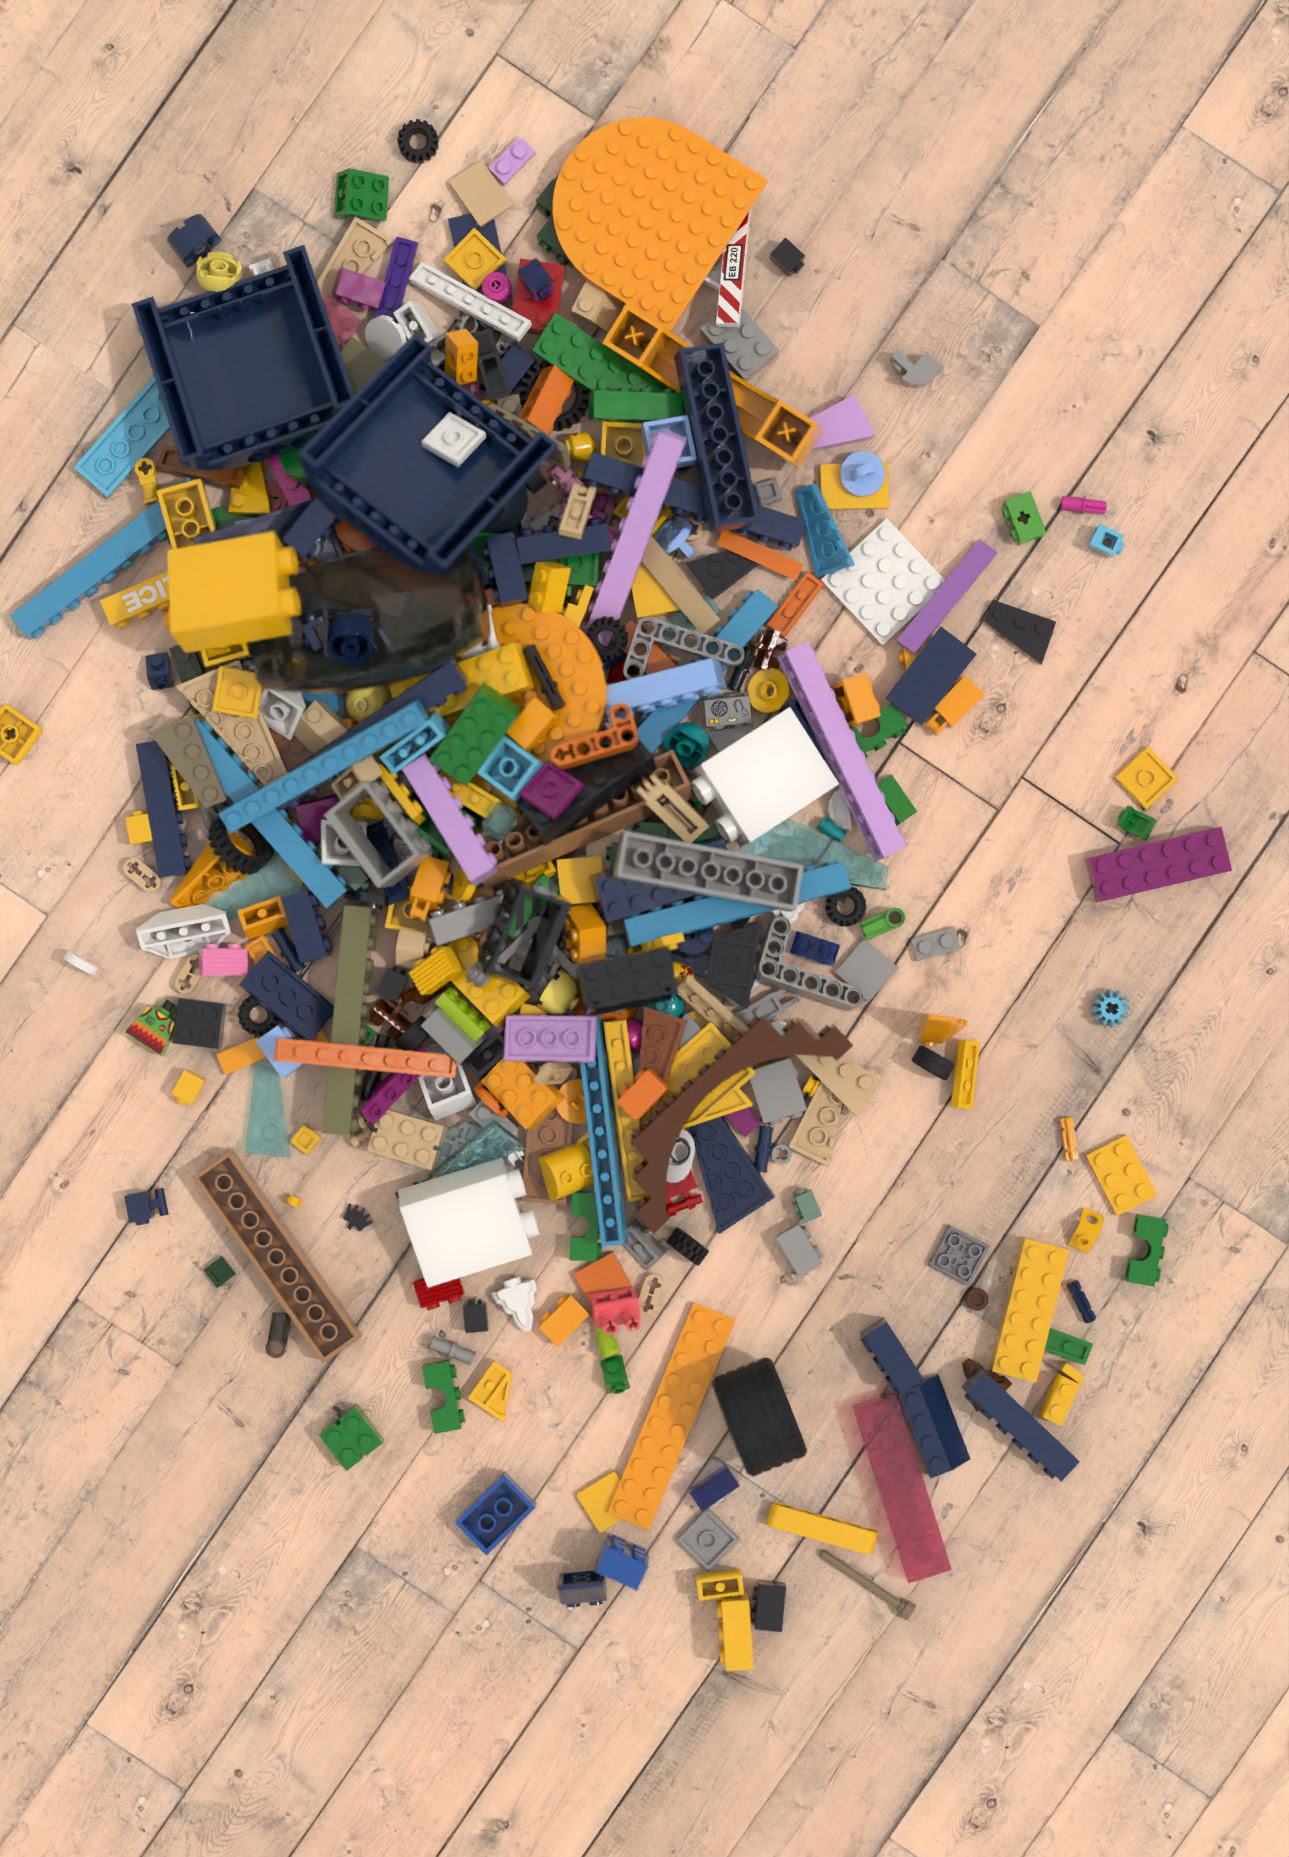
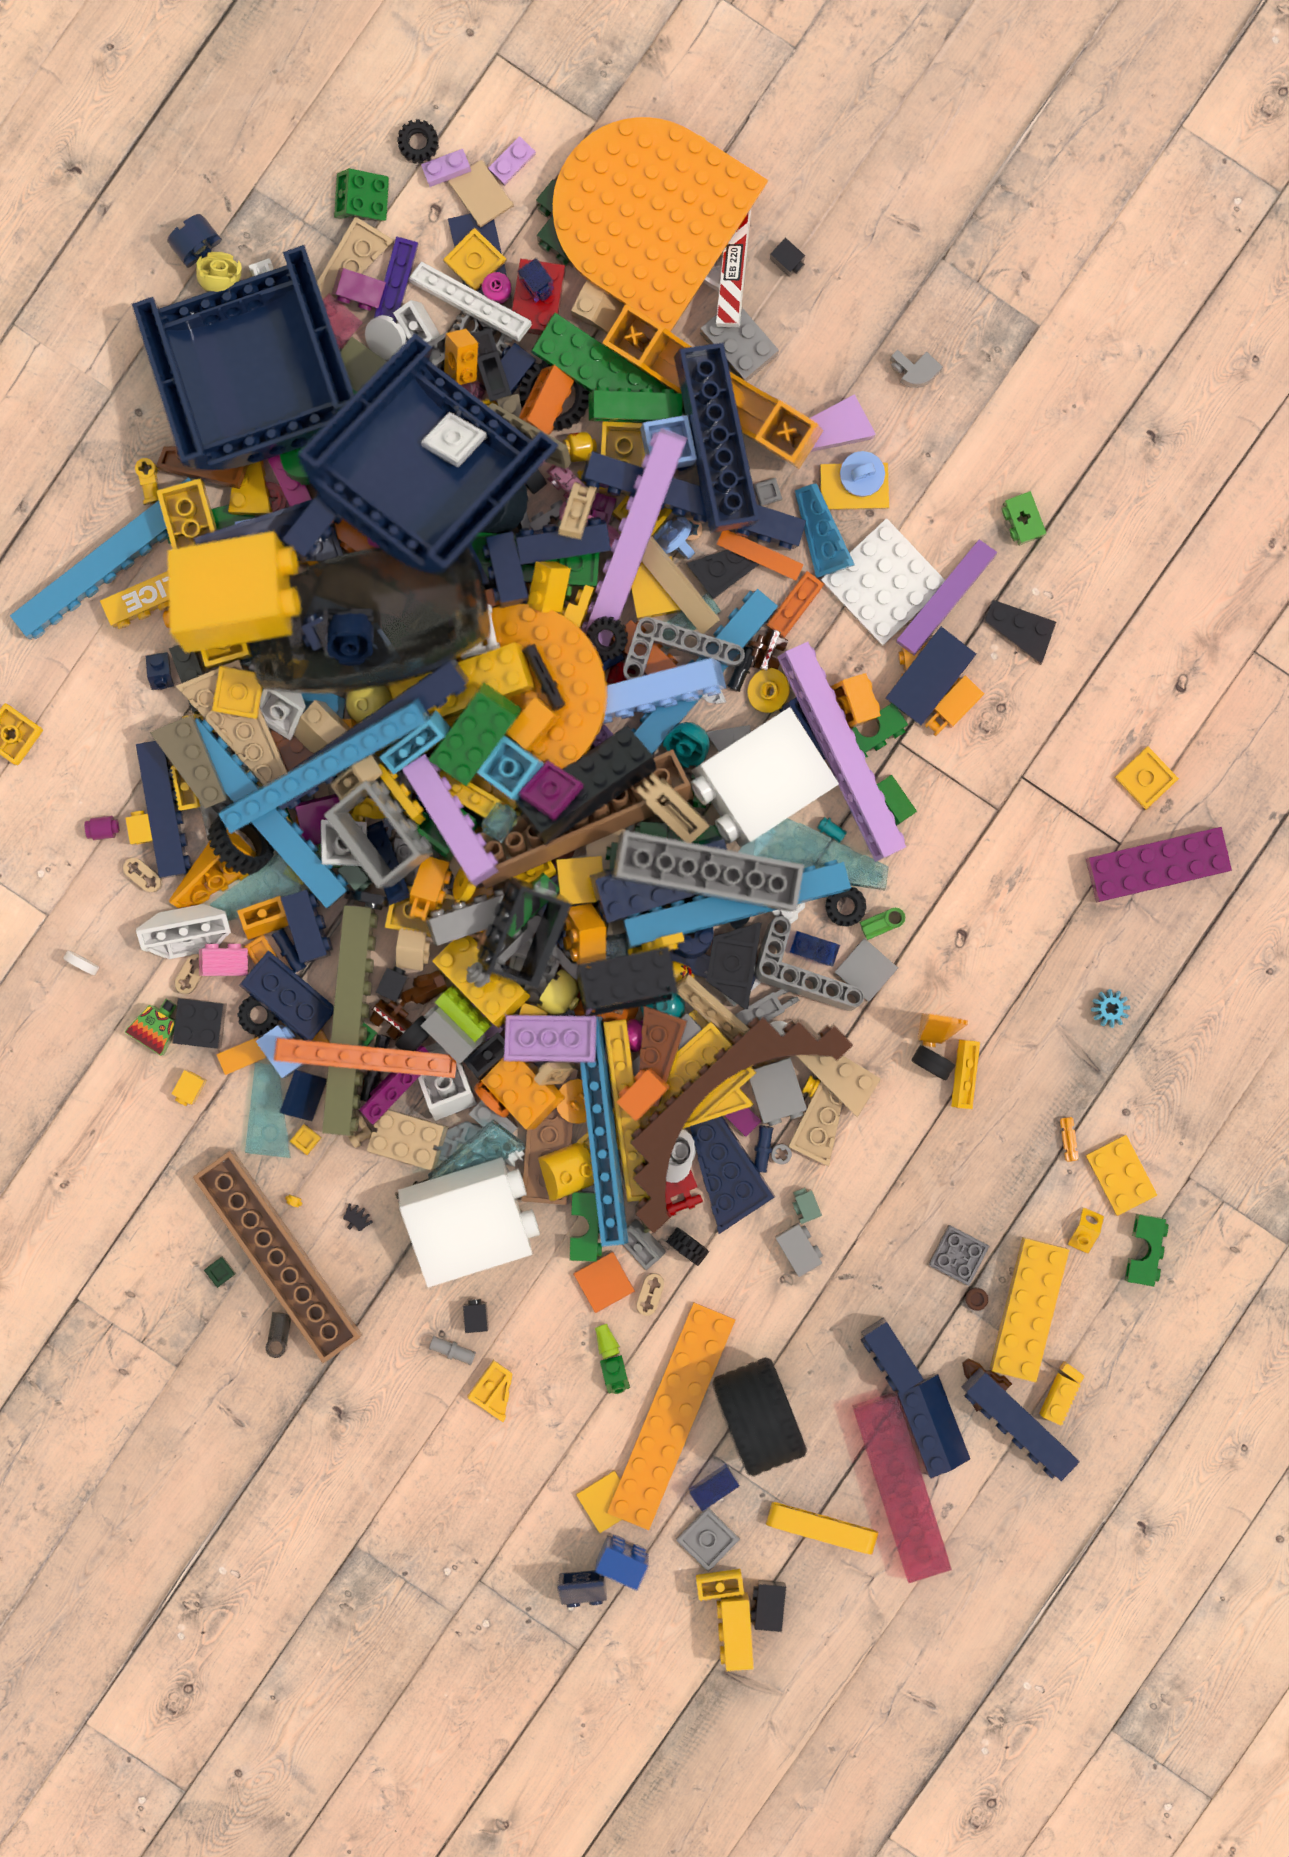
medium azure plate [74,377,171,498] -> none
dark blue brick [124,1188,169,1226] -> none
green piece [319,1404,384,1471] -> none
yellow brick [409,945,464,995] -> none
red brick [413,1277,465,1311] -> none
green arch [422,1359,466,1434] -> none
blue brick [455,1471,536,1556] -> none
white rock [492,1276,537,1332] -> none
light orange brick [539,1294,590,1347] -> none
orange beam [551,703,638,770] -> none
coral brick [589,1287,641,1335] -> none
light grey brick [703,691,752,729] -> none
dark tan piece [819,1550,916,1621] -> none
white tile [828,788,852,830] -> none
light grey plate [911,927,961,961] -> none
green plate [1045,1328,1093,1365] -> none
dark pink axle [1061,495,1107,514] -> none
dark blue axle [1067,1280,1096,1323] -> none
medium azure brick [1087,524,1125,558] -> none
green bracket [1118,805,1157,841] -> none
none -> magenta brick [84,815,119,840]
none -> dark blue tile [280,1070,327,1121]
none -> lavender plate [421,149,471,187]

